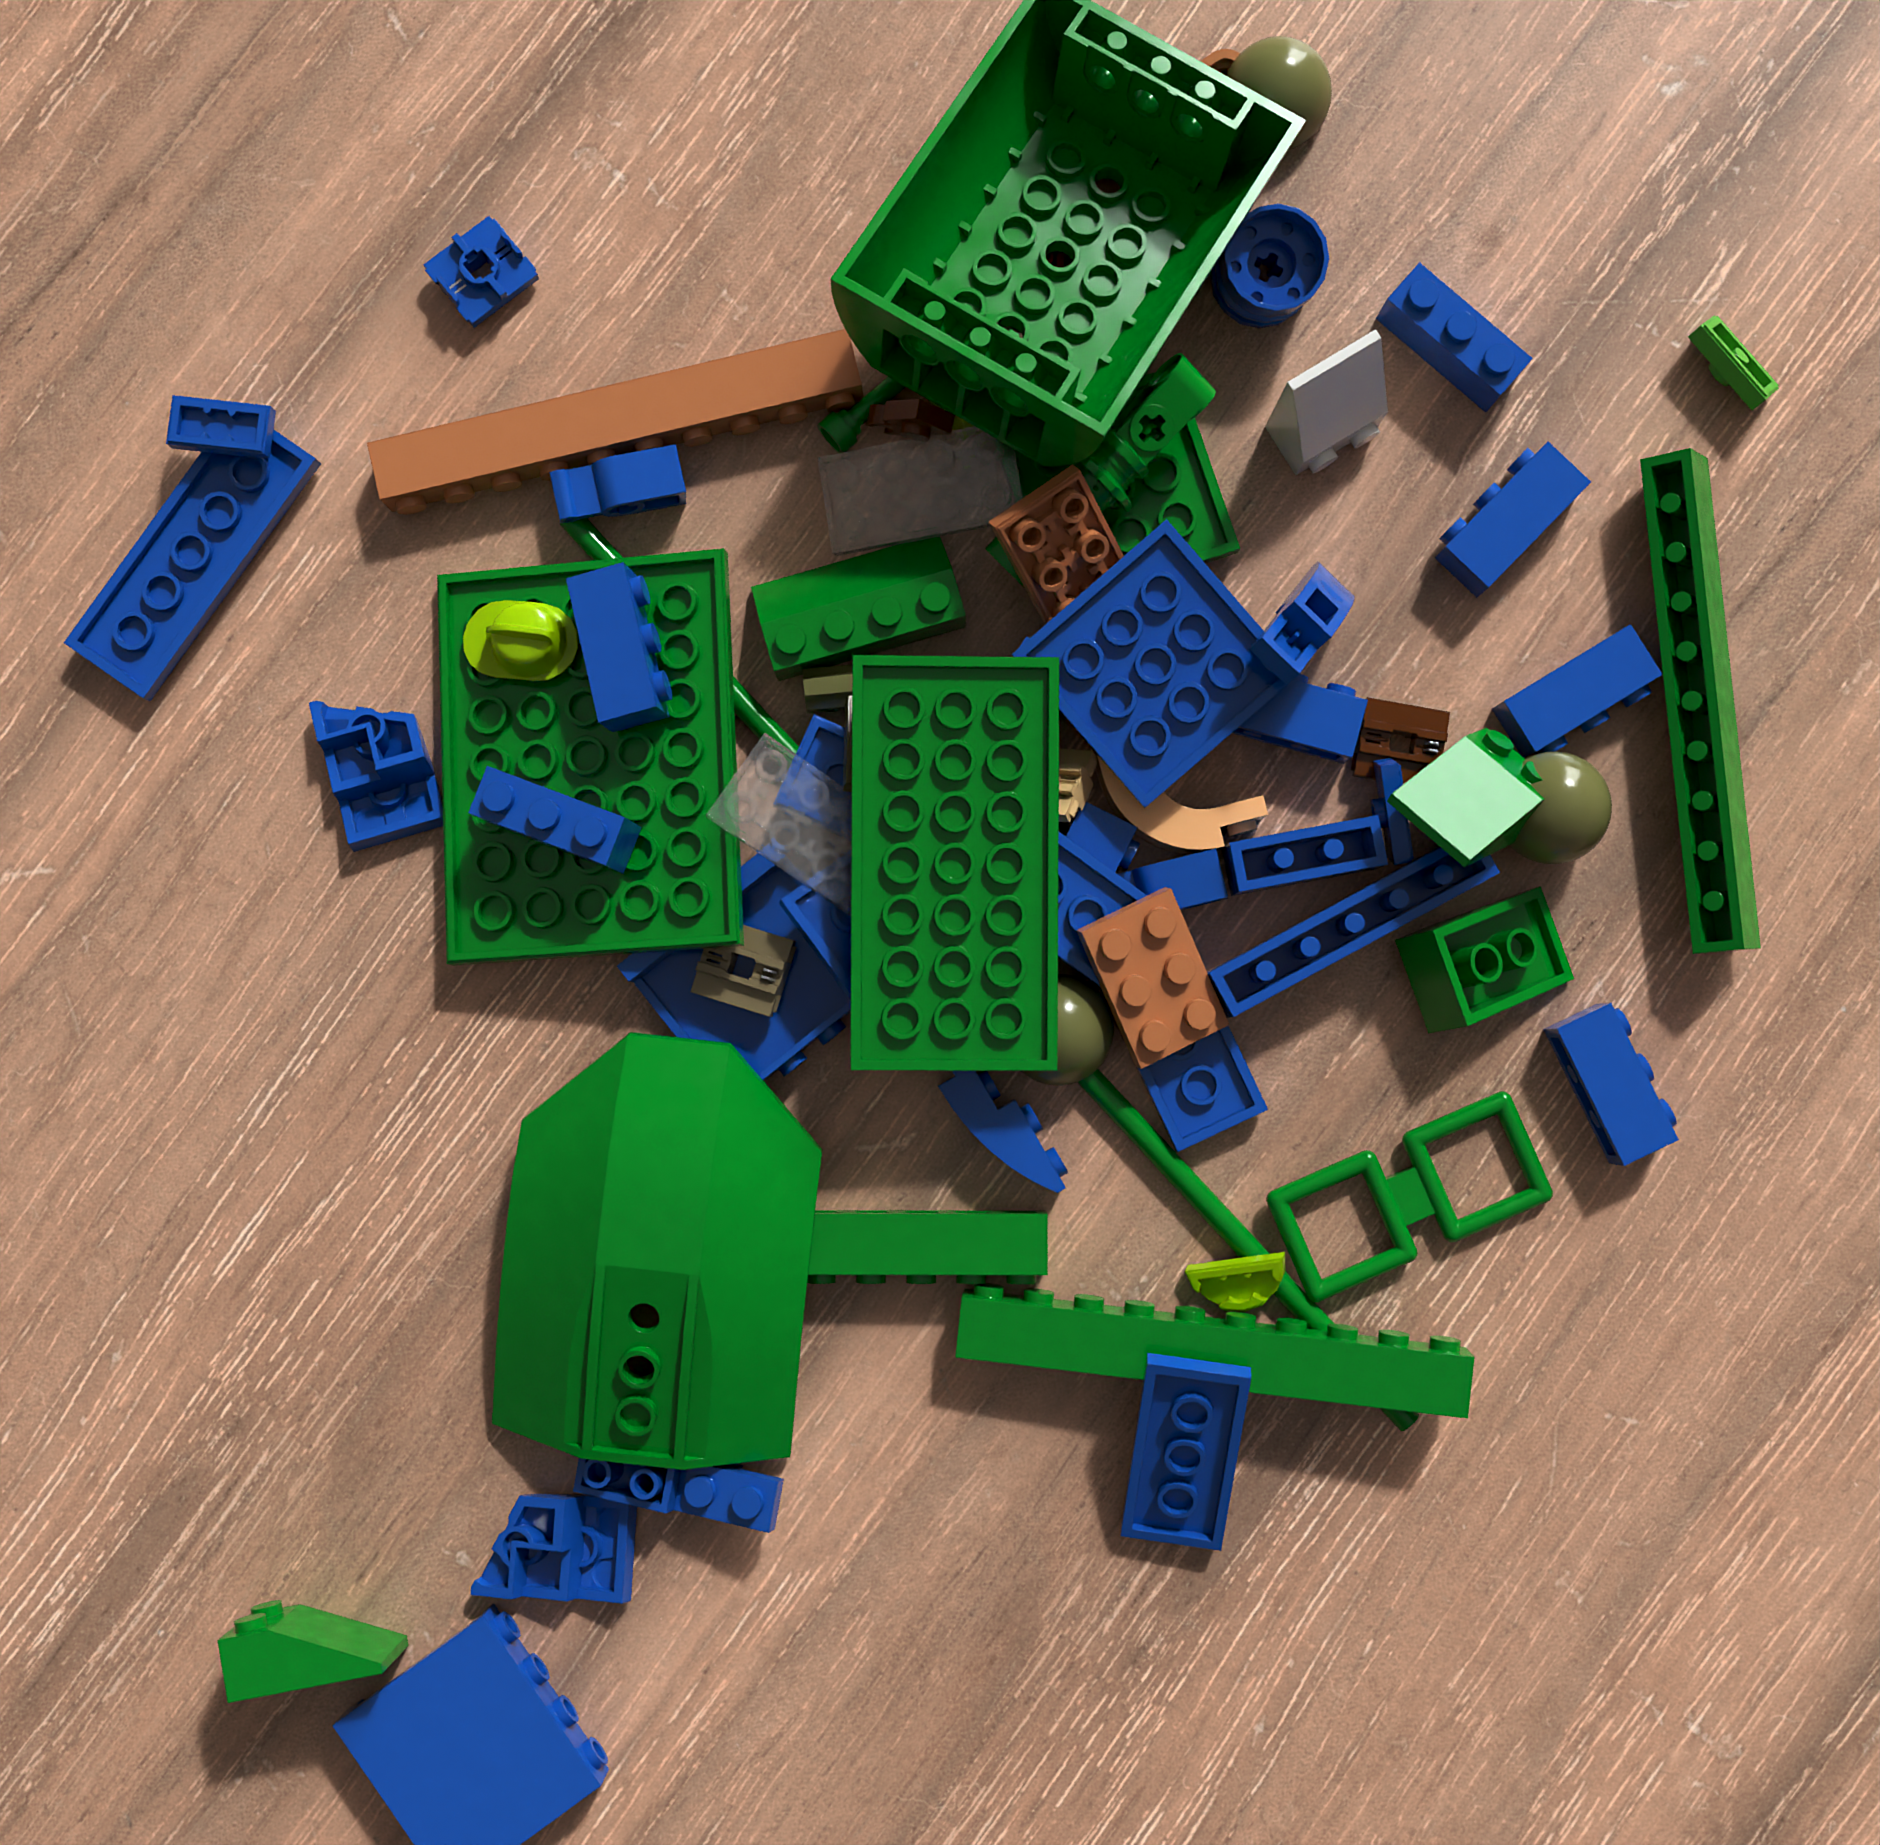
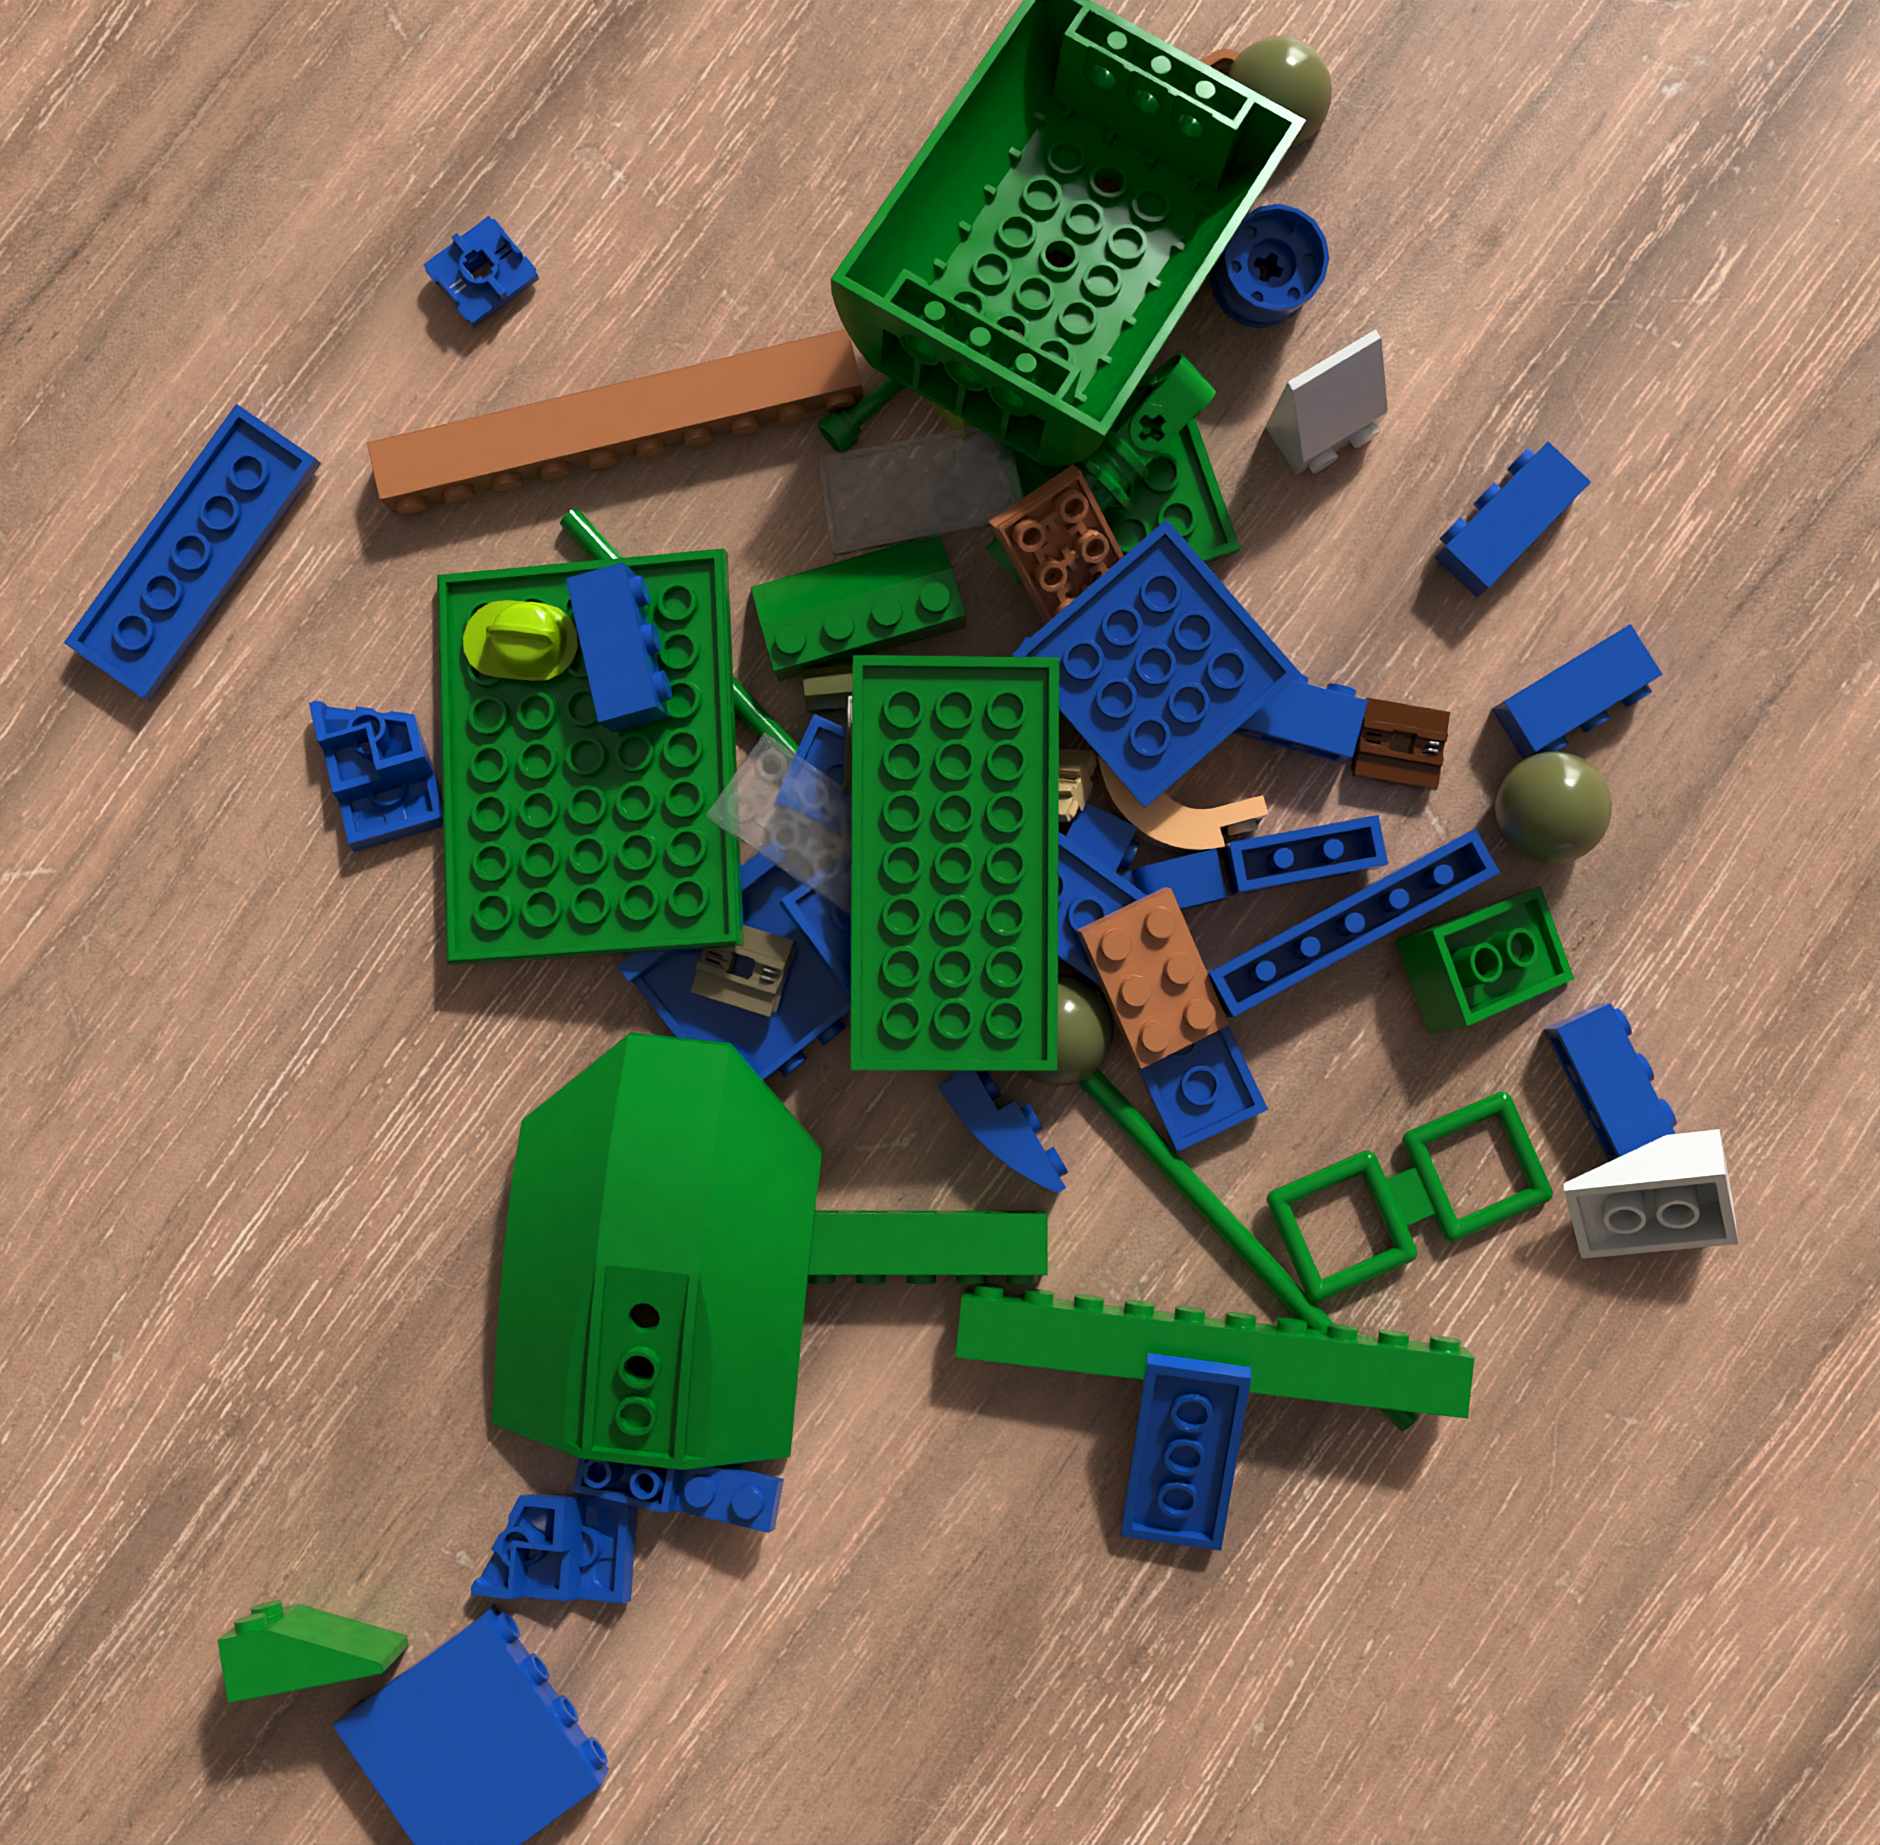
blue plate [166,395,276,459] -> none
blue brick [468,766,642,874] -> none
blue piece [549,444,686,523] -> none
reddish brown plate [866,399,955,442] -> none
lime tile [1185,1252,1285,1312] -> none
blue slope [1249,561,1355,685] -> none
blue plate [1371,758,1414,865] -> none
blue brick [1376,262,1533,412] -> none
slope [1387,728,1545,867] -> none
green brick [1640,448,1761,954] -> none
bright green plate [1688,315,1779,411] -> none
none -> white slope [1564,1129,1739,1259]

